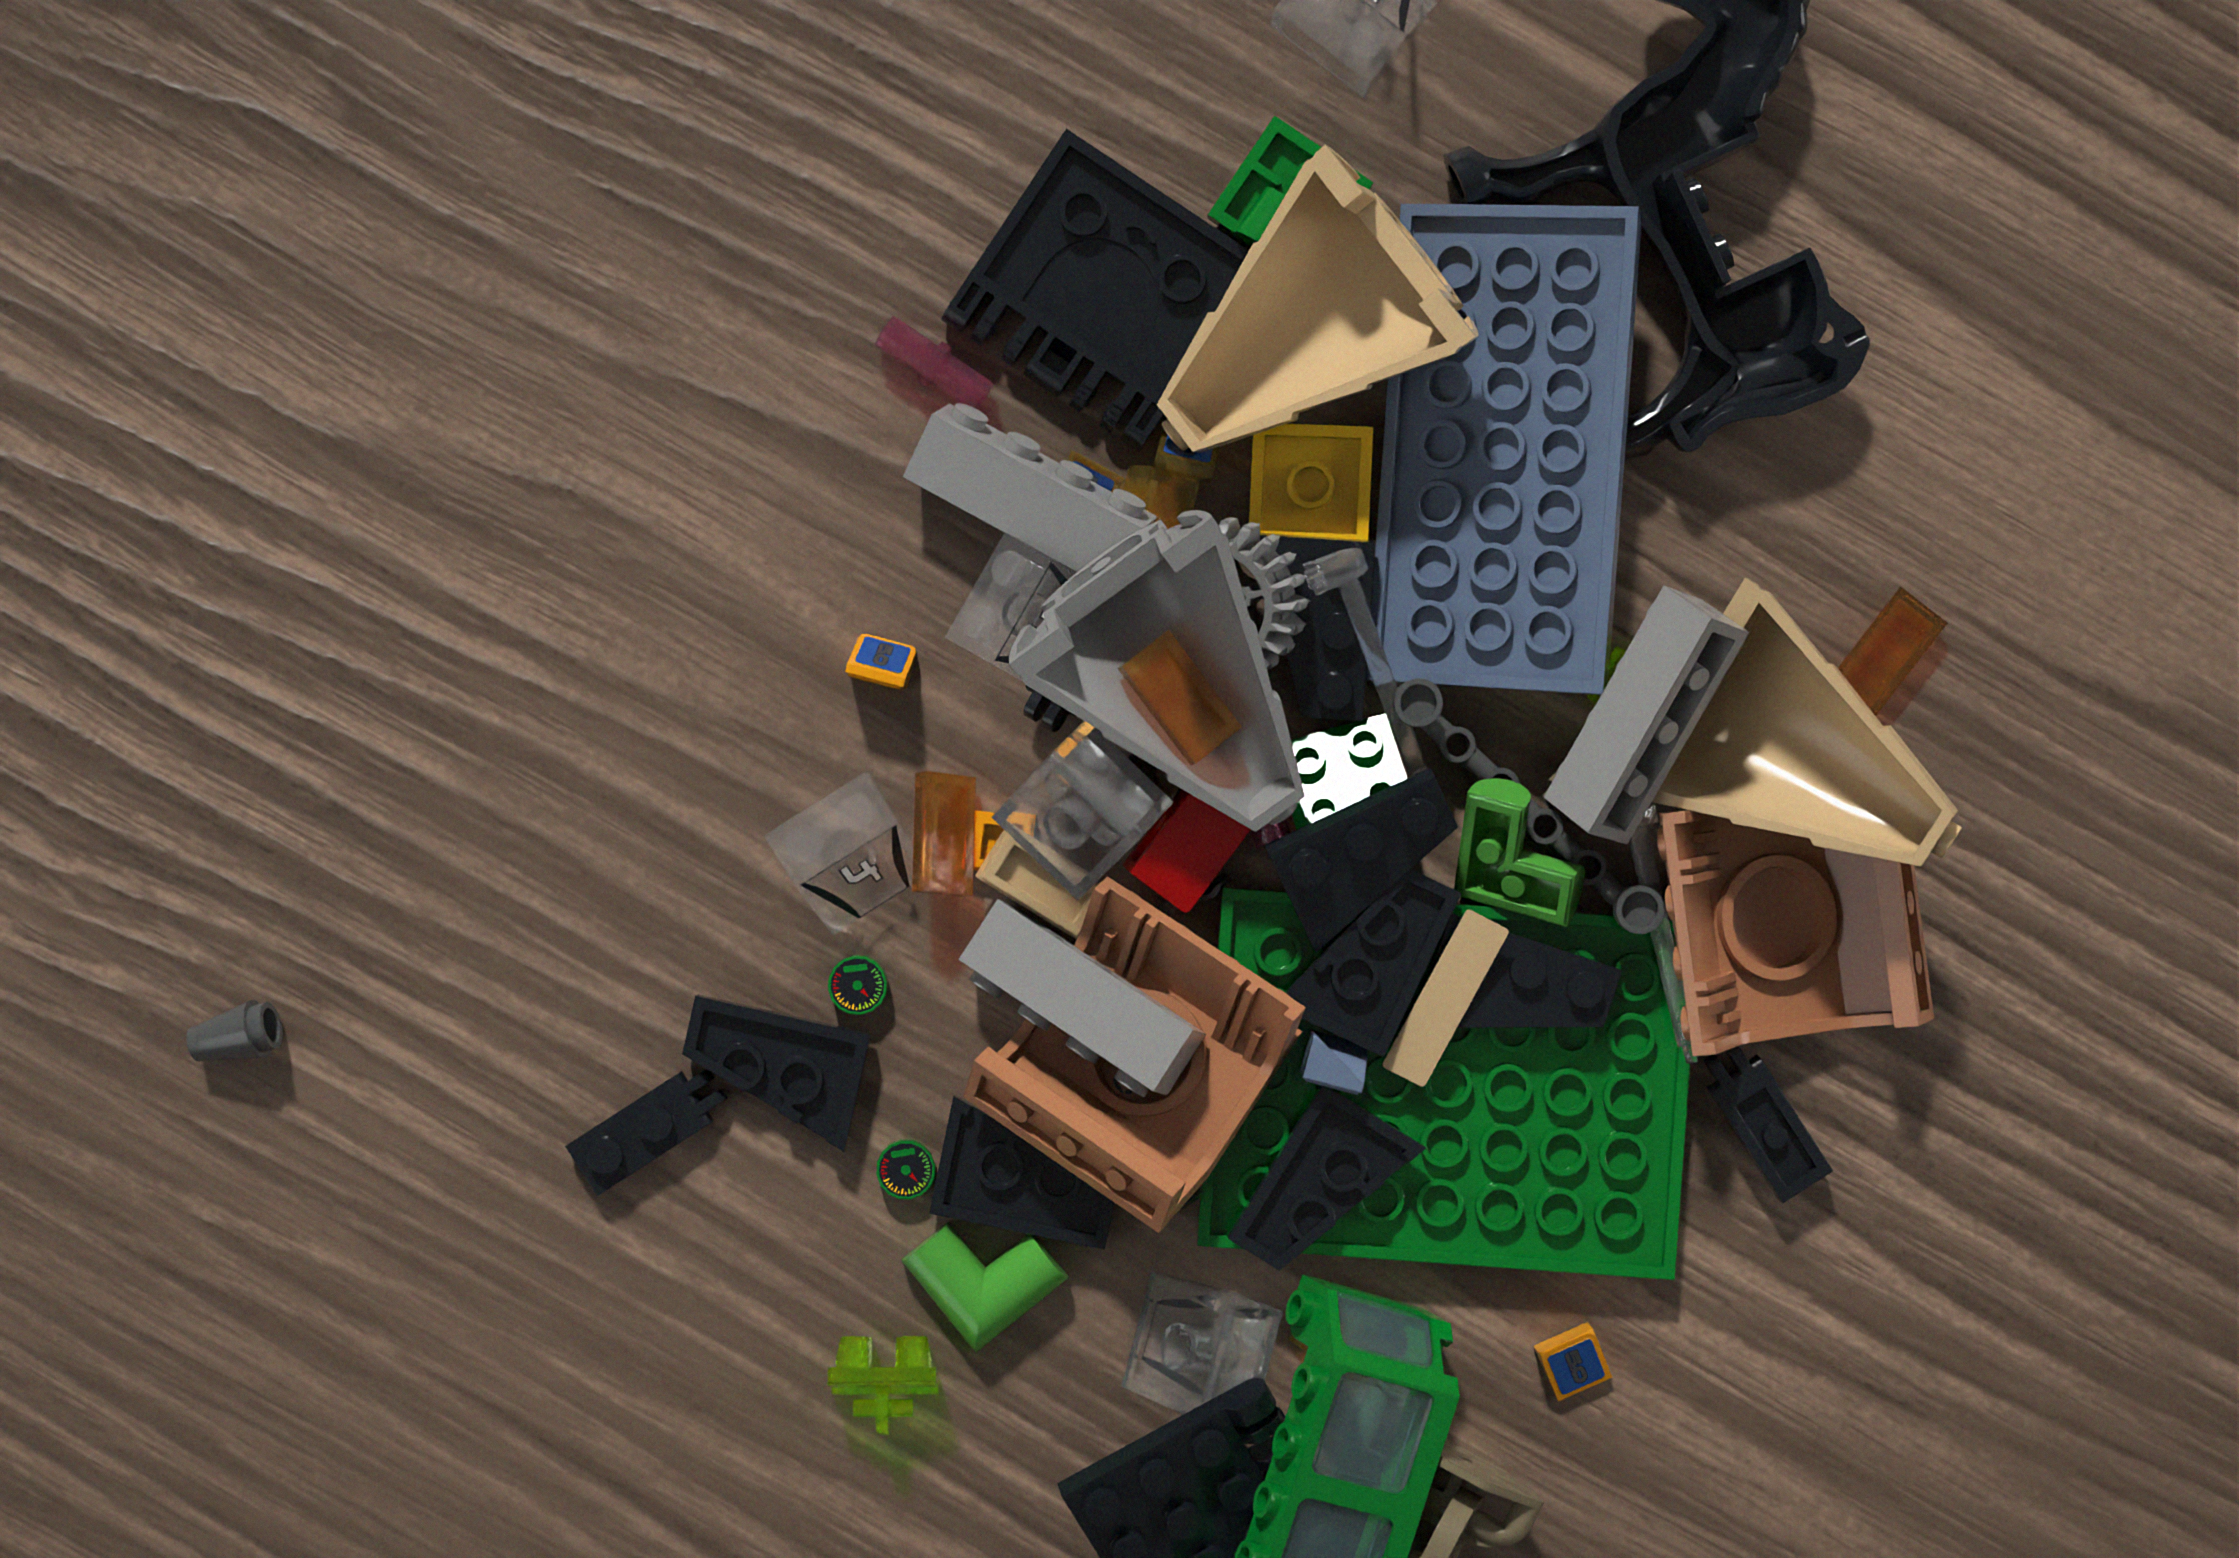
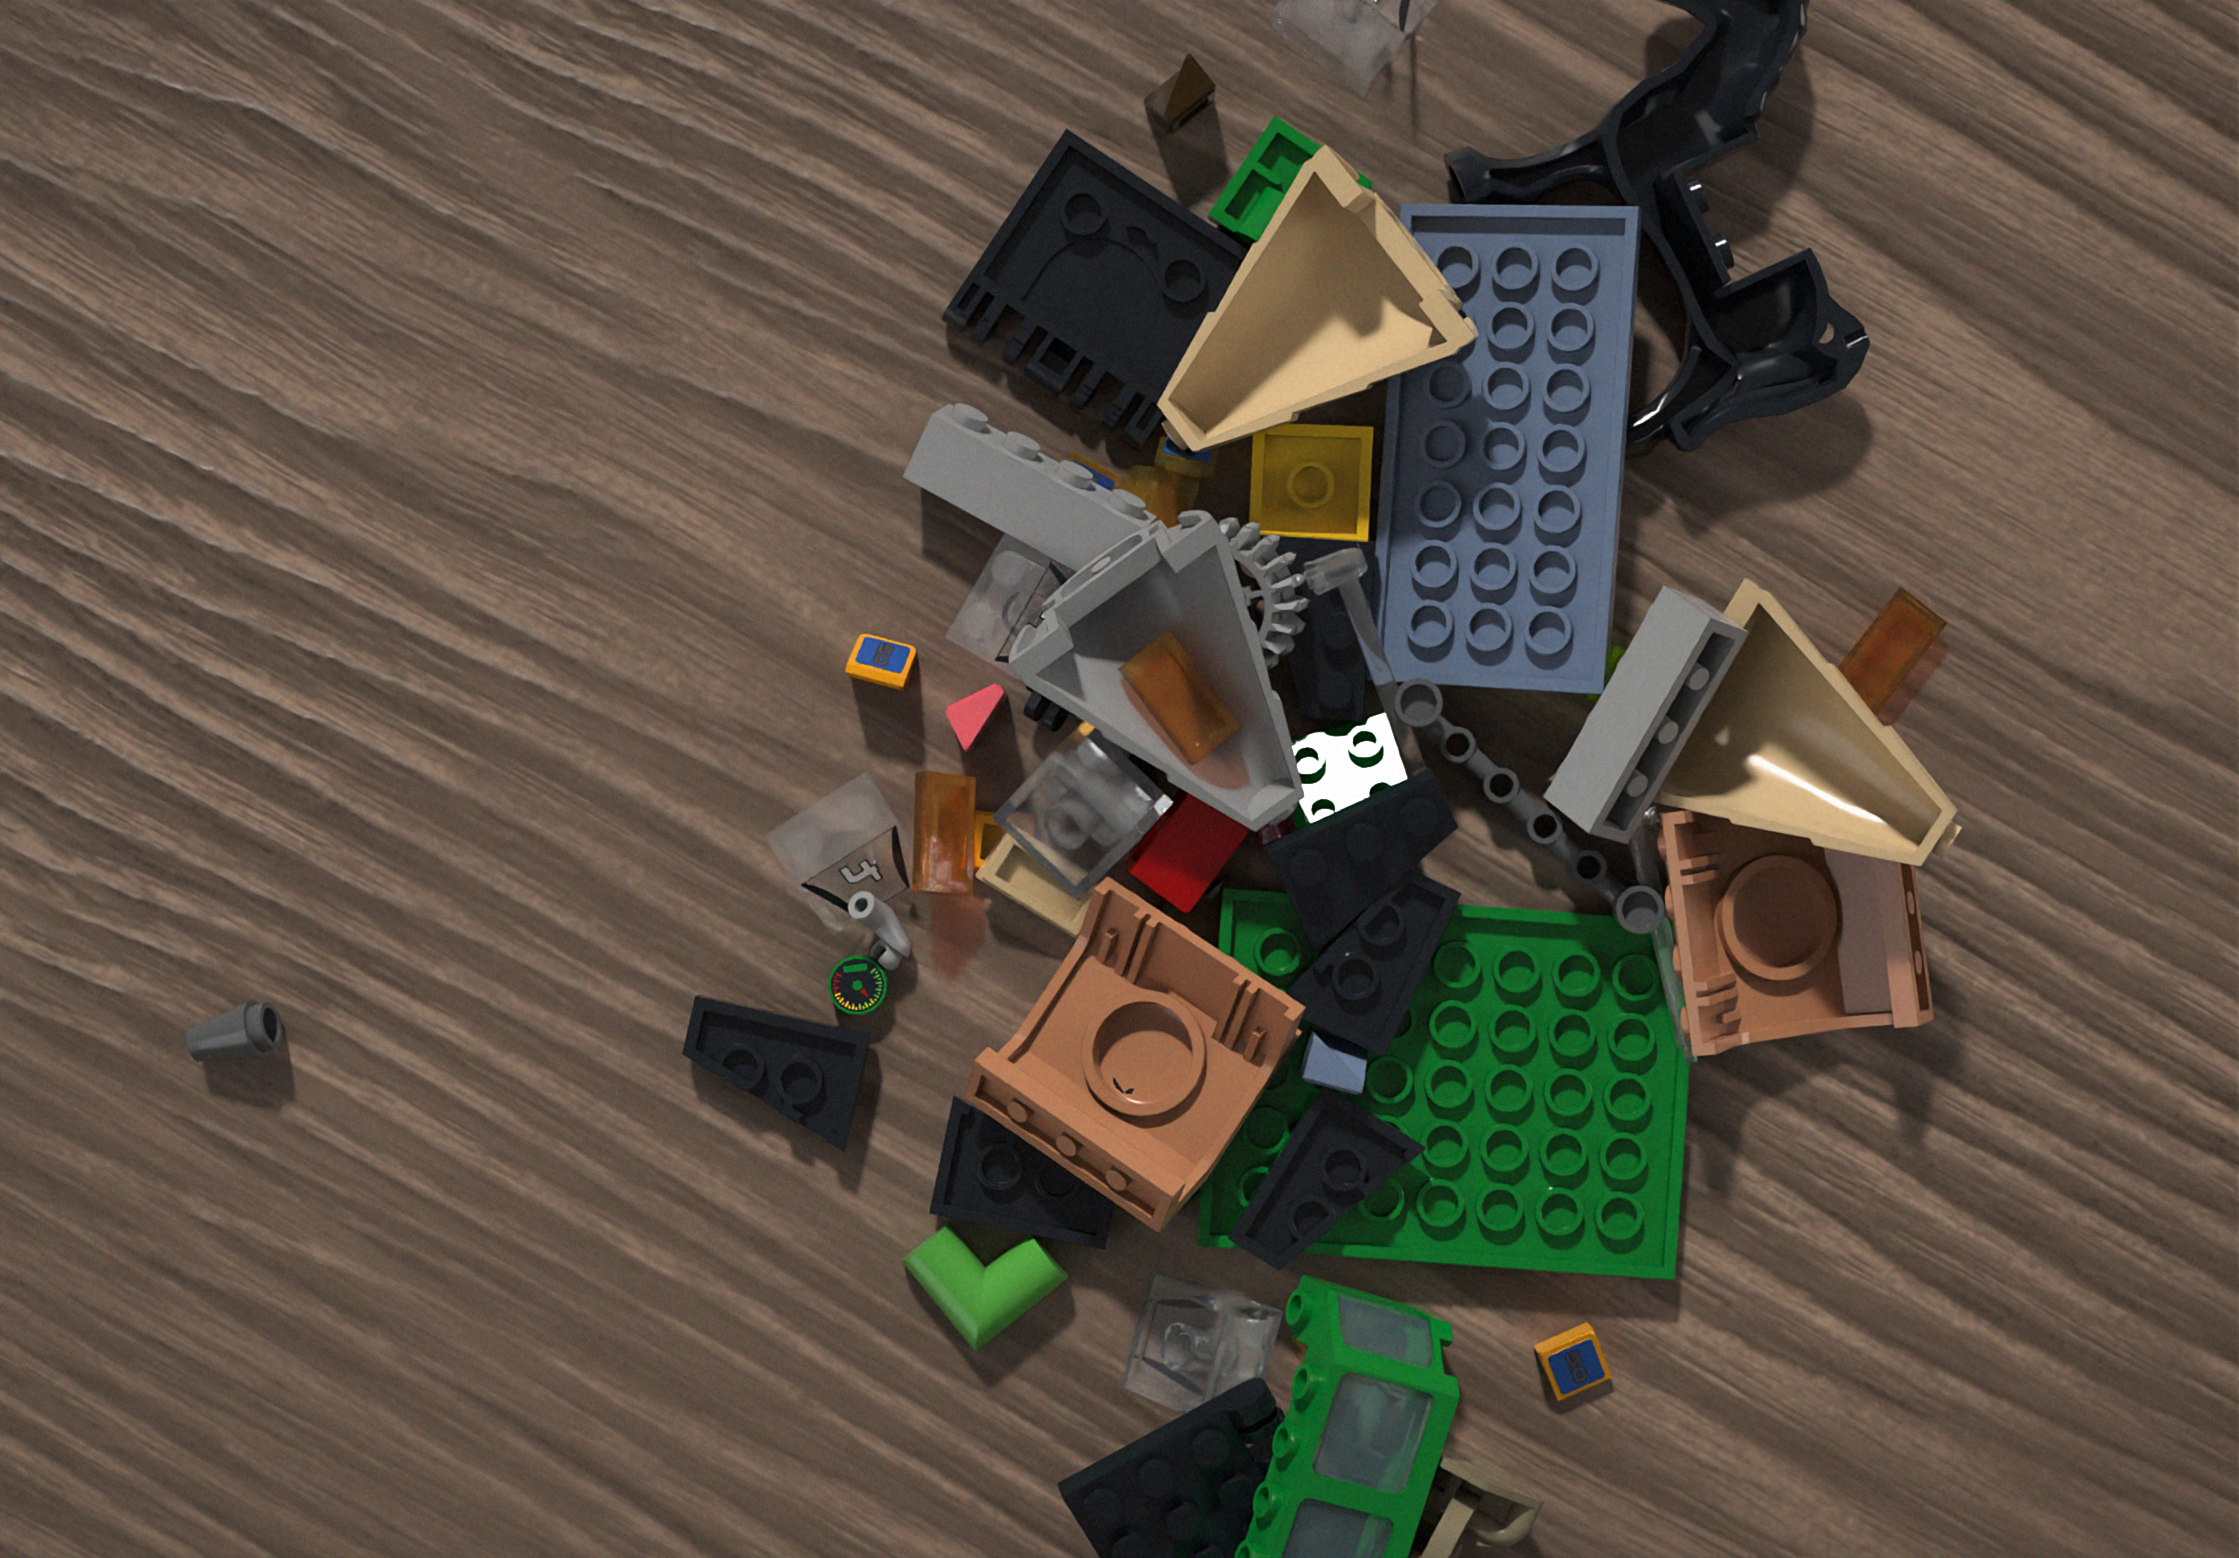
black hinge [565,1069,728,1196] -> none
clear neon green hips [827,1336,939,1435] -> none
clear pink pin [875,316,994,410] -> none
tile [876,1139,935,1199] -> none
light grey brick [959,899,1206,1097] -> none
tan sticker [1383,910,1509,1087] -> none
black wing [1423,914,1622,1028] -> none
bright green brick [1454,778,1585,927] -> none
black hinge [1703,1046,1833,1203] -> none
none -> light grey arm [848,891,911,970]
none -> coral slope [945,683,1008,753]
none -> dark brown slope [1143,53,1216,135]

